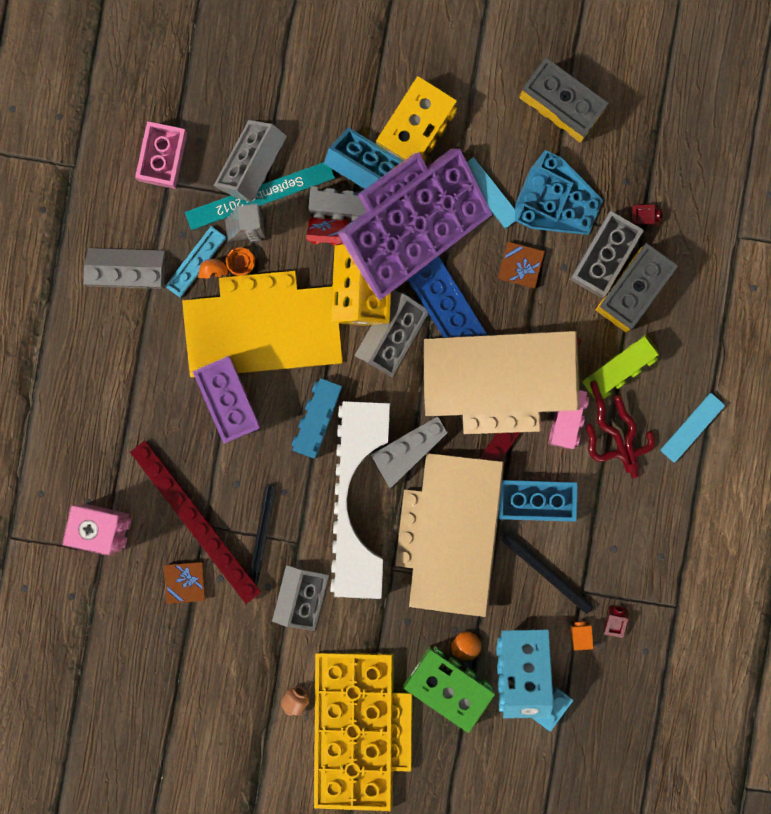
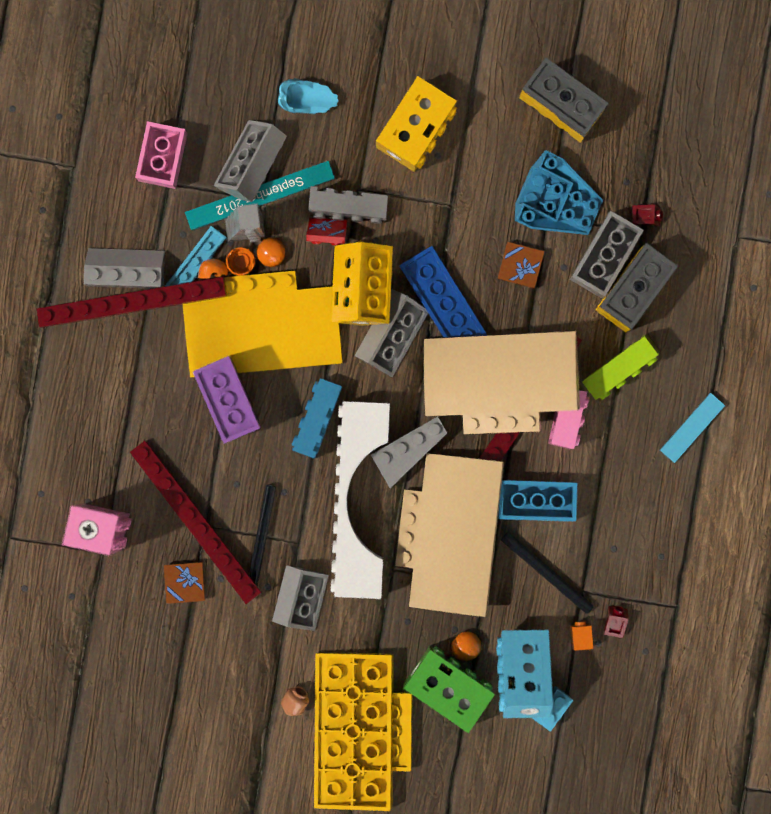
dark azure brick [324,127,403,189] -> none
medium lavender slope [338,149,492,300] -> none
medium azure tile [467,157,515,229] -> none
dark red plant [585,380,655,479] -> none
none -> dark red plate [37,277,227,328]
none -> orange hair [257,237,285,268]
none -> medium azure hair [278,78,339,114]

